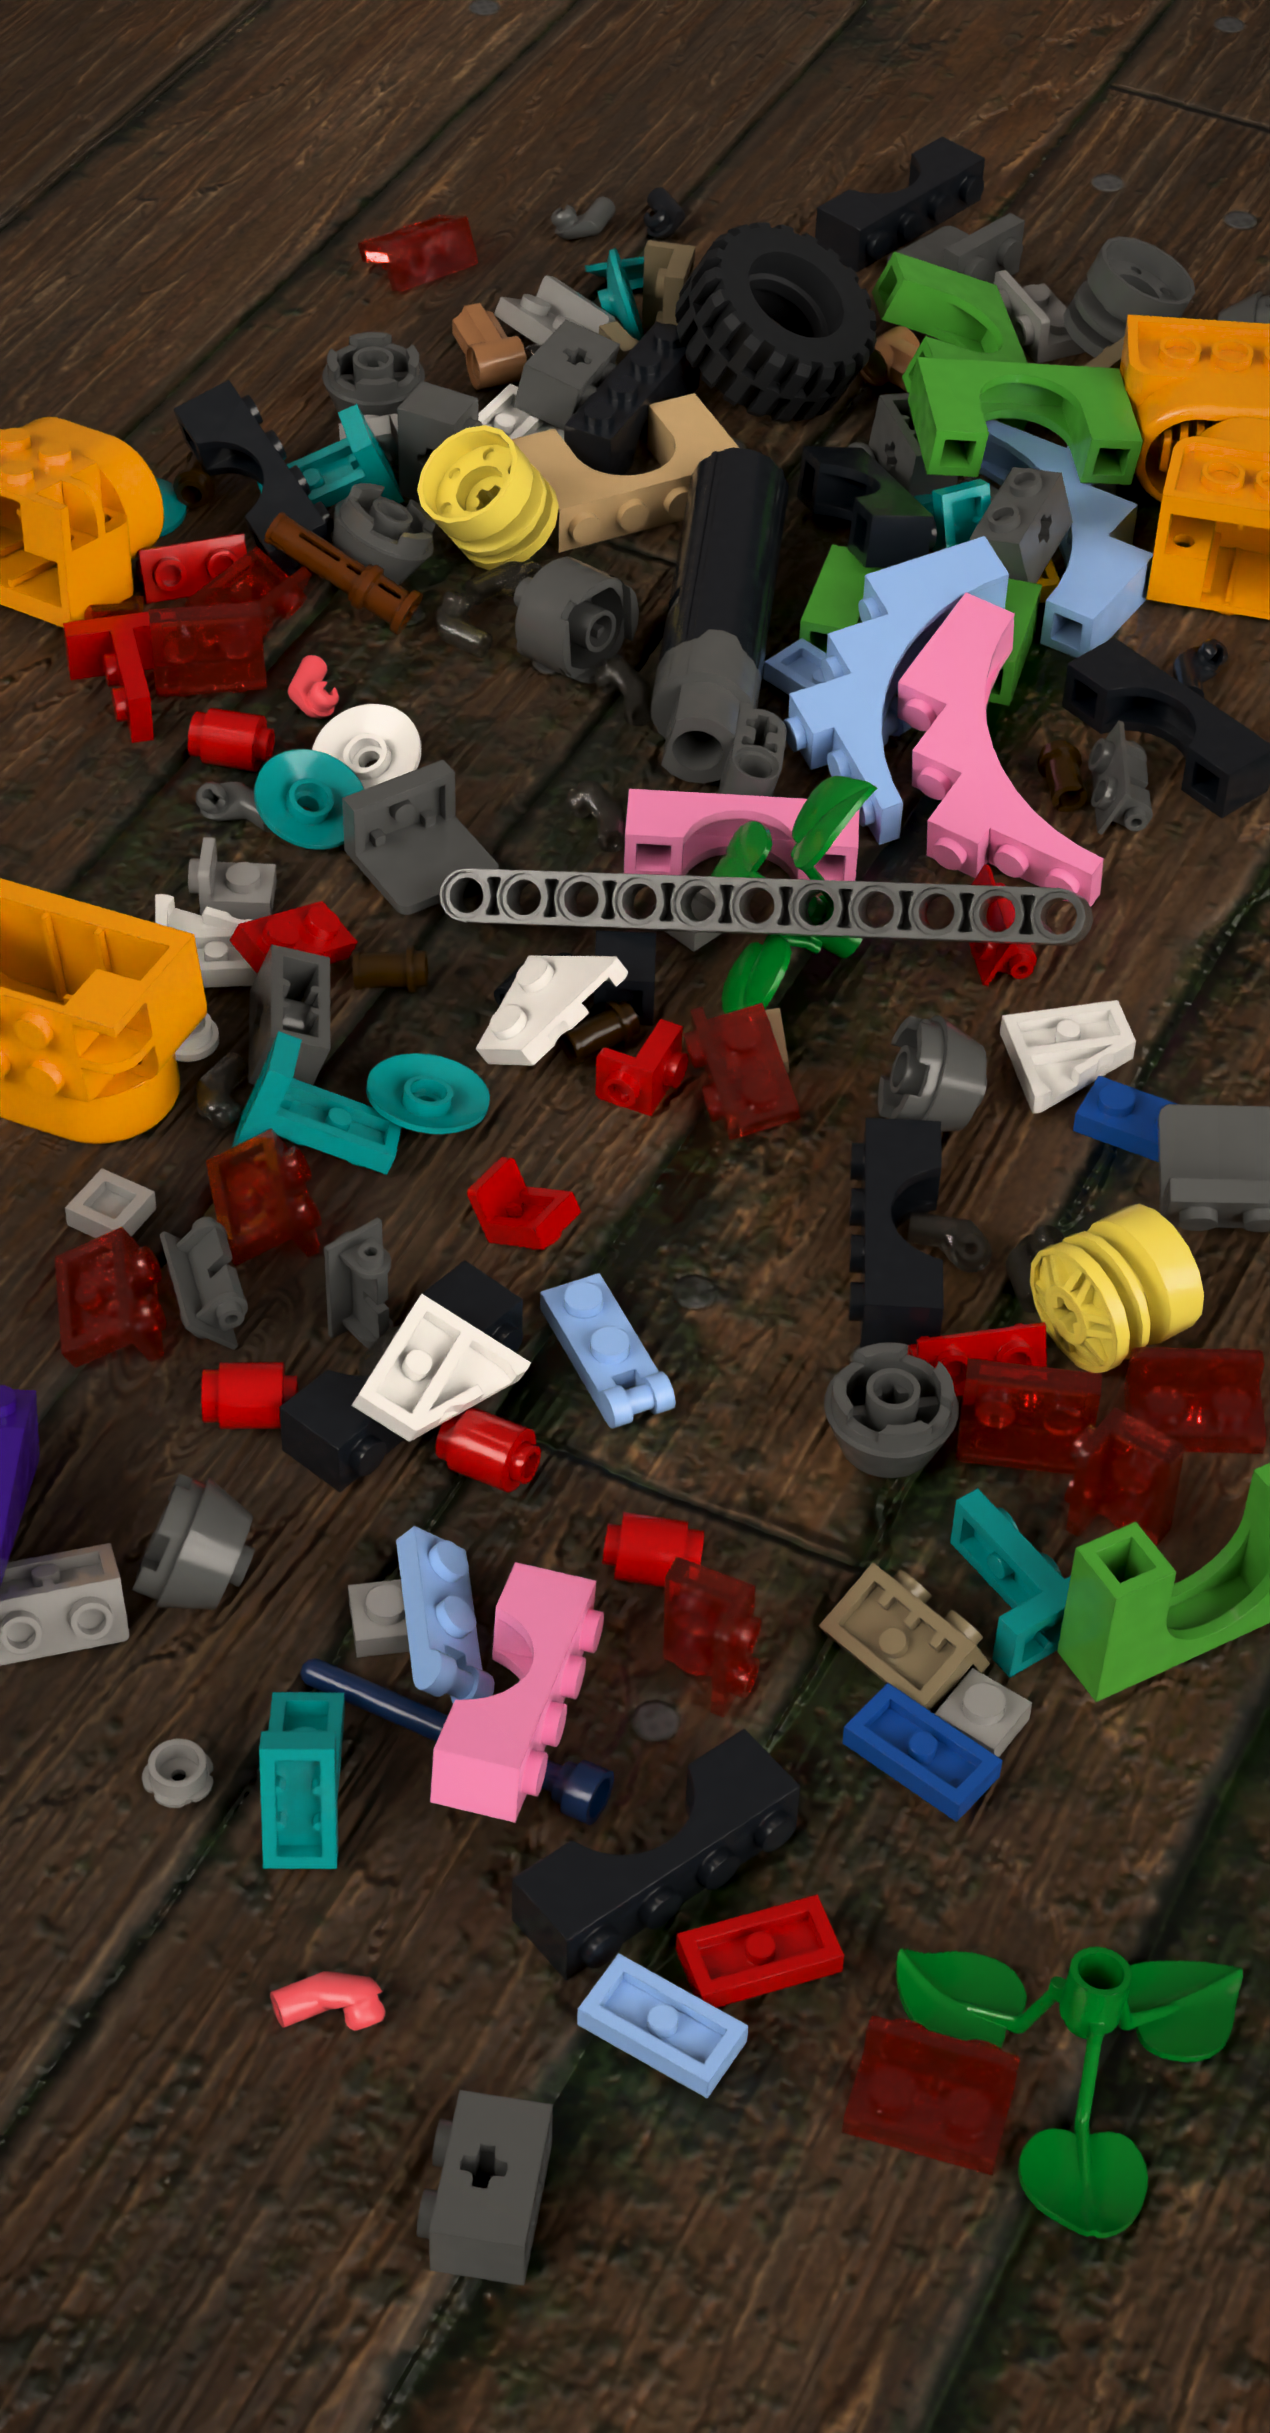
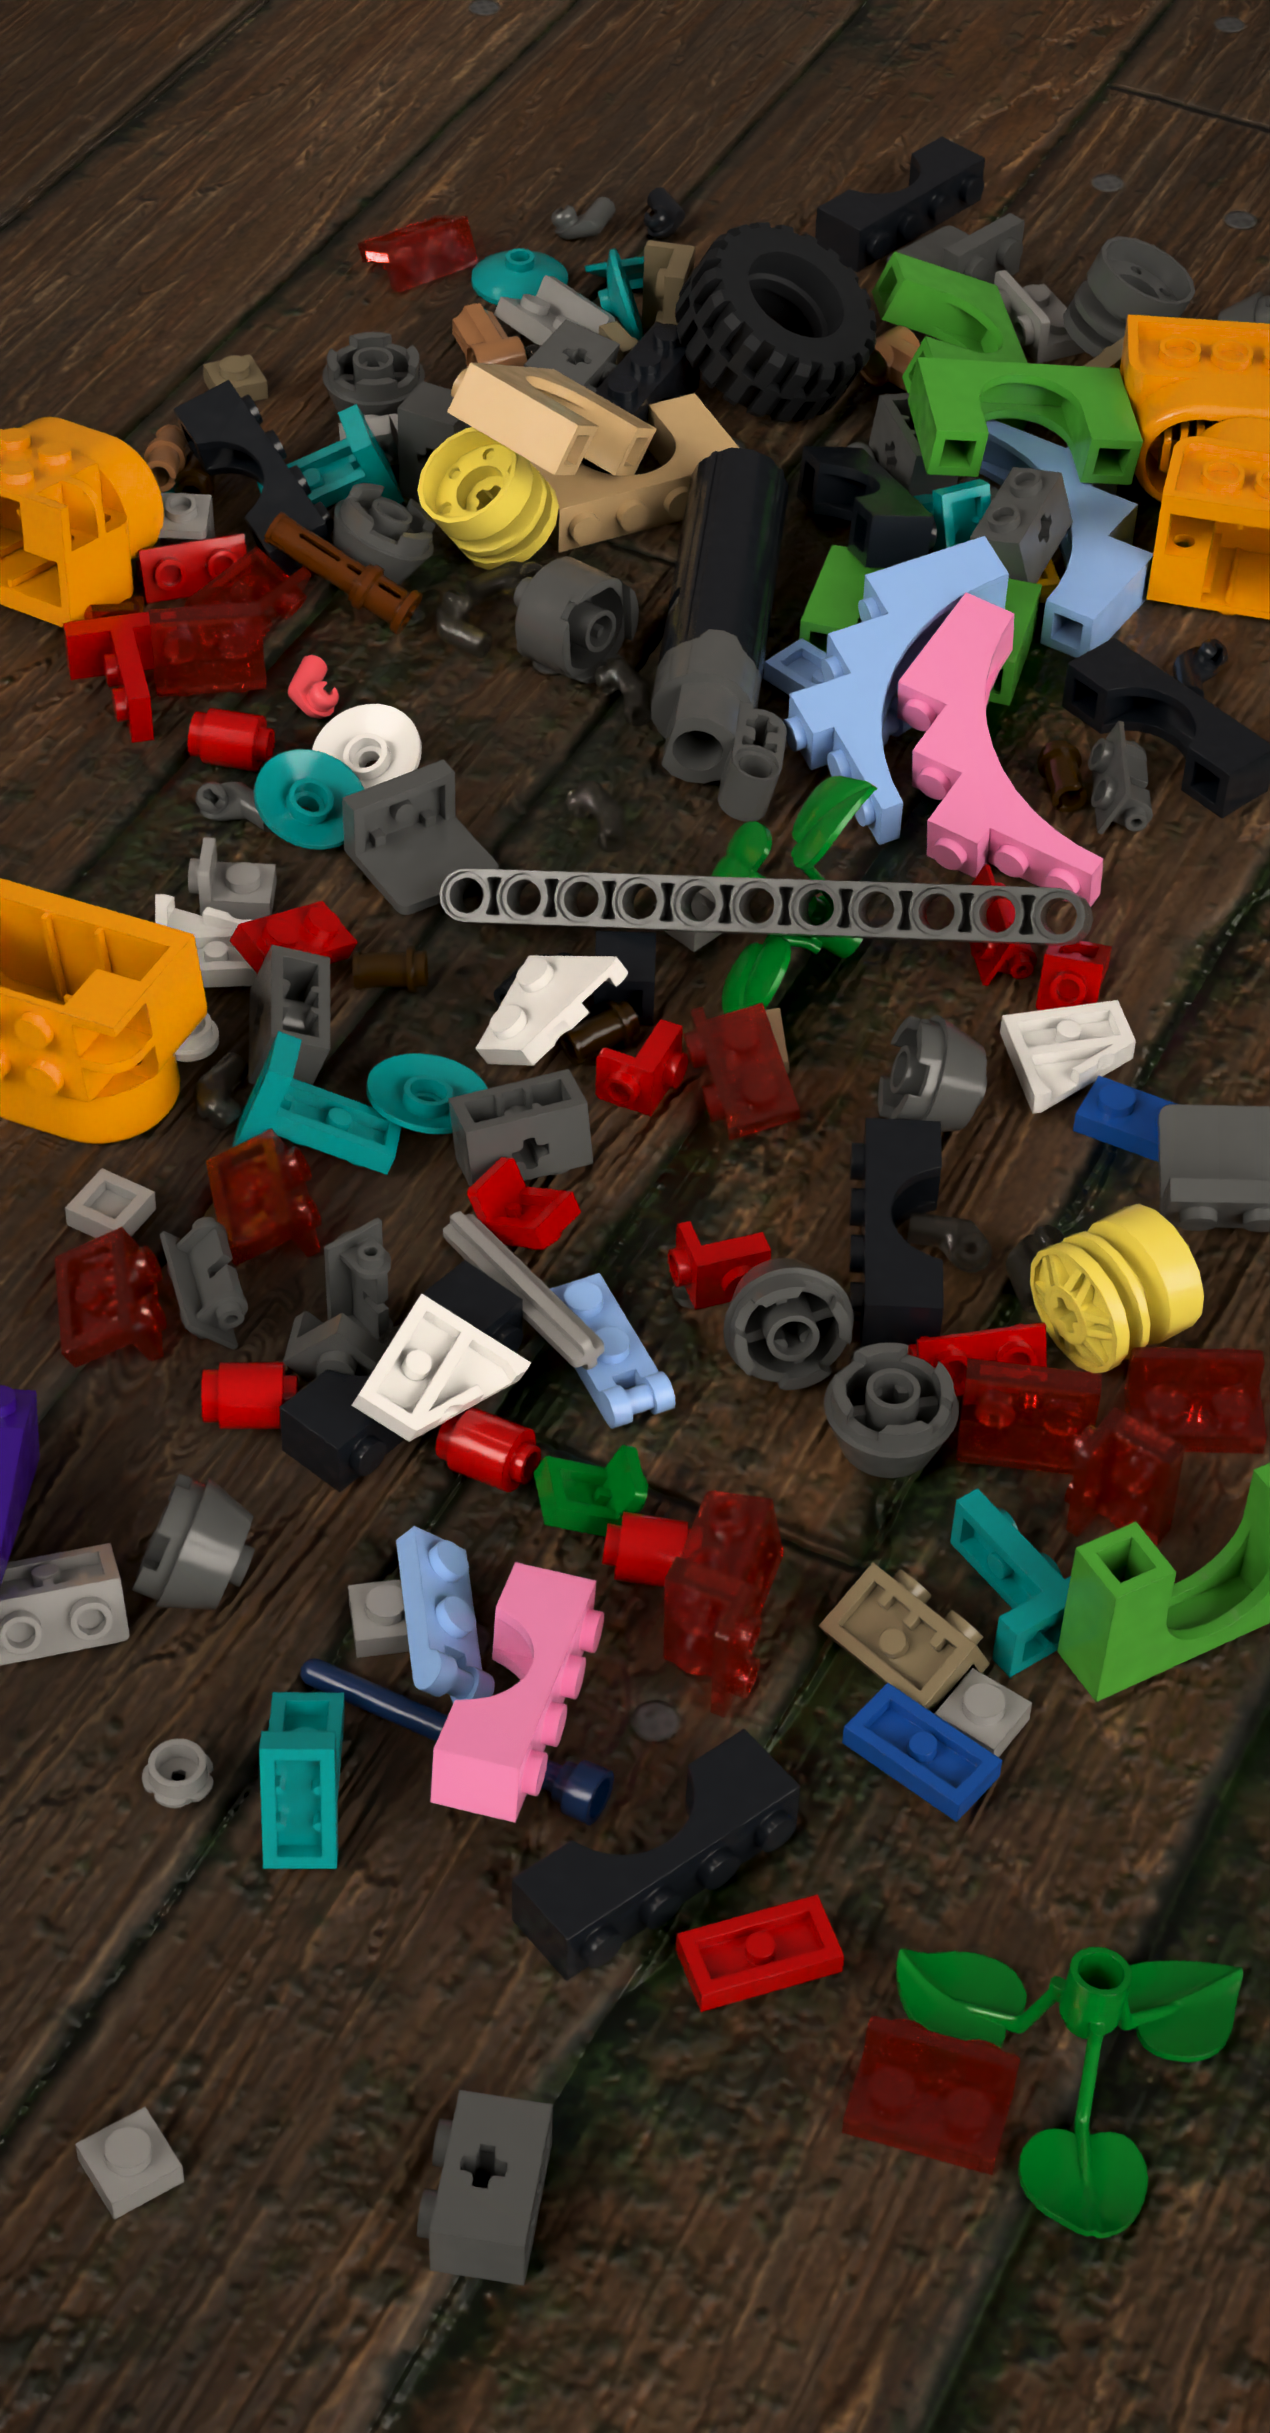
coral arm [270,1971,385,2031] -> none
light blue plate [577,1953,748,2098] -> none
bright pink arch [624,789,859,881] -> none
none -> light grey plate [75,2107,184,2220]
none -> medium nougat pin [144,424,186,493]
none -> light grey bracket [158,493,215,546]
none -> dark tan plate [203,354,268,401]
none -> dark grey bracket [283,1311,387,1383]
none -> light grey axle [443,1211,604,1370]
none -> tan arch [447,362,657,476]
none -> dark grey brick [448,1069,593,1187]
none -> teal dish [471,248,568,305]
none -> green bracket [533,1445,648,1537]
none -> clear red bracket [666,1491,784,1658]
none -> red bracket [668,1221,771,1310]
none -> dark grey cone [723,1258,854,1390]
none -> red bracket [1036,941,1112,1010]

